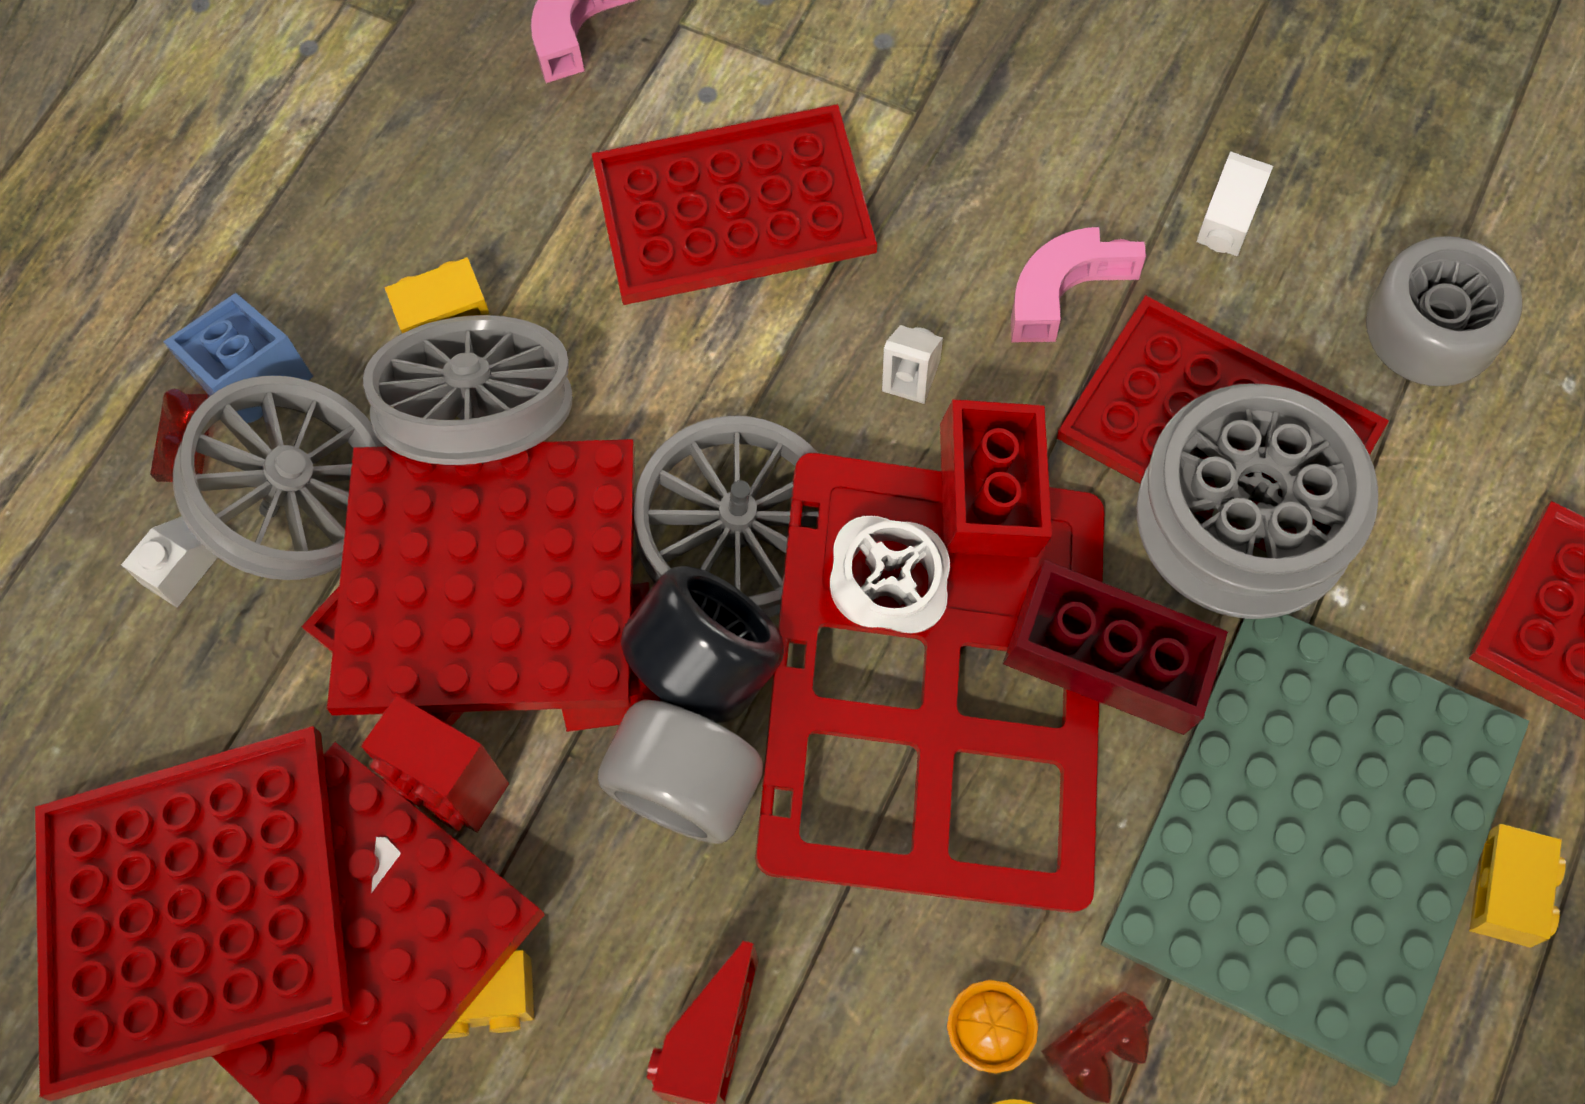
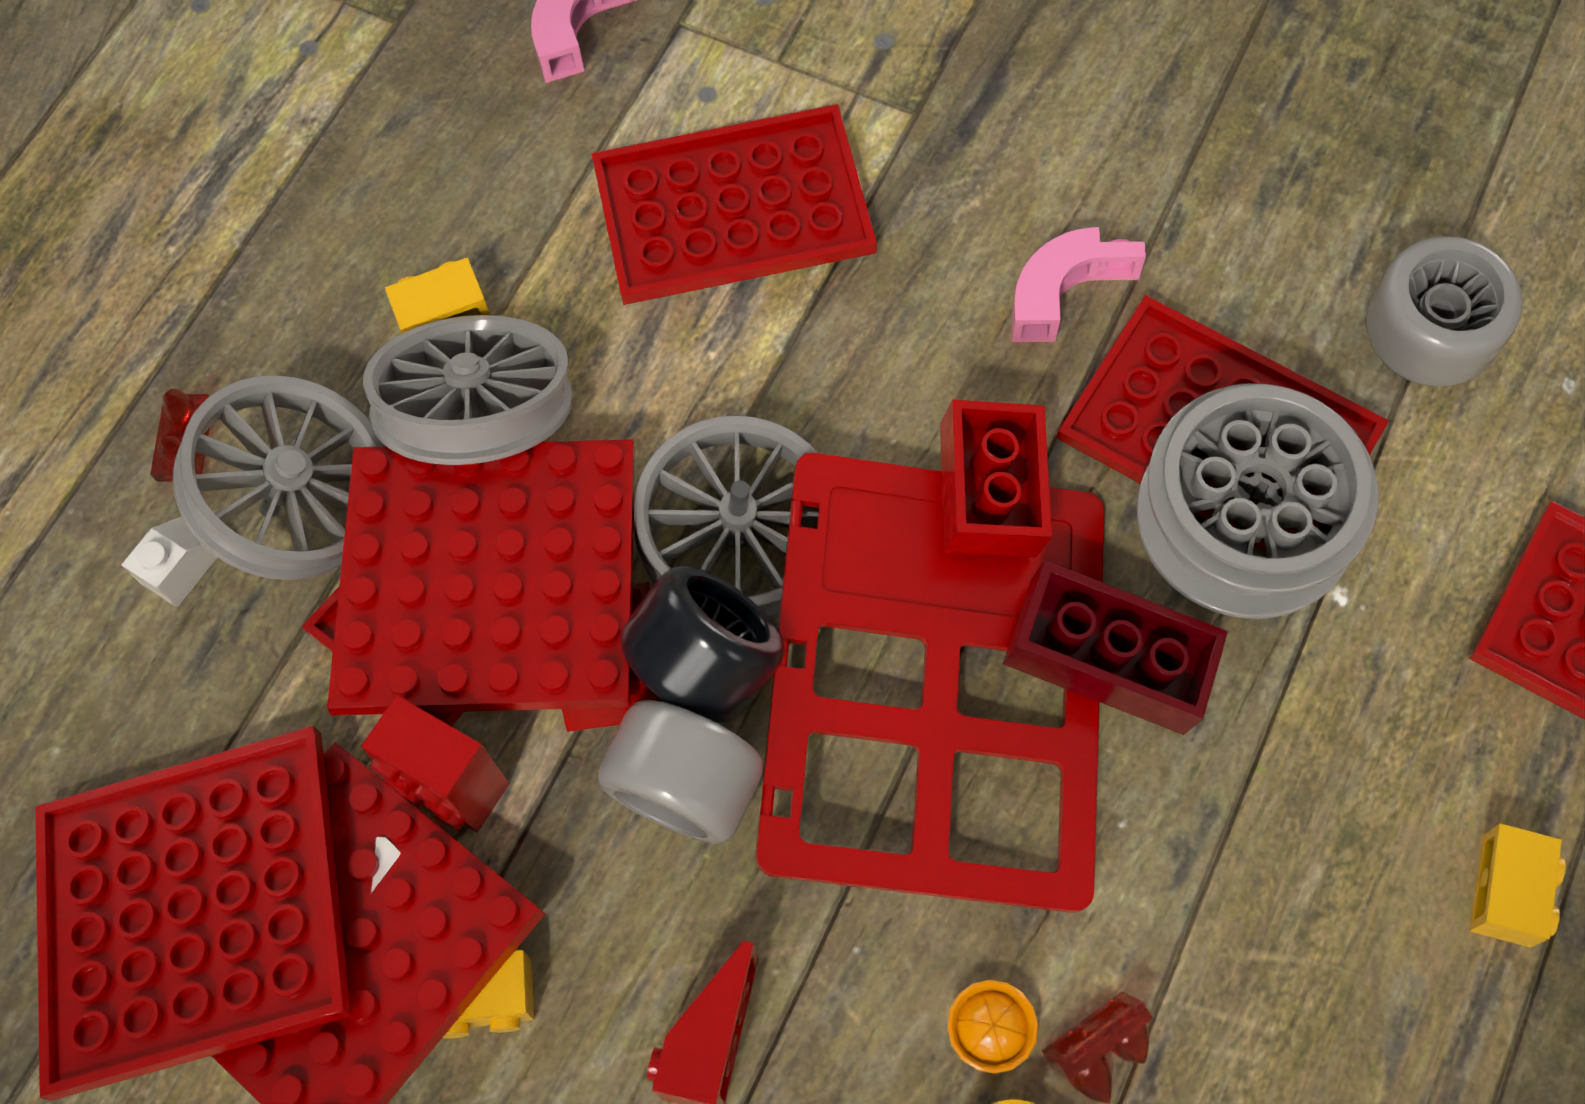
medium blue slope [163,293,313,423] -> none
white piece [830,516,950,633] -> none
white slope [882,325,943,404] -> none
sand green plate [1101,614,1530,1087] -> none
white slope [1196,151,1273,256] -> none

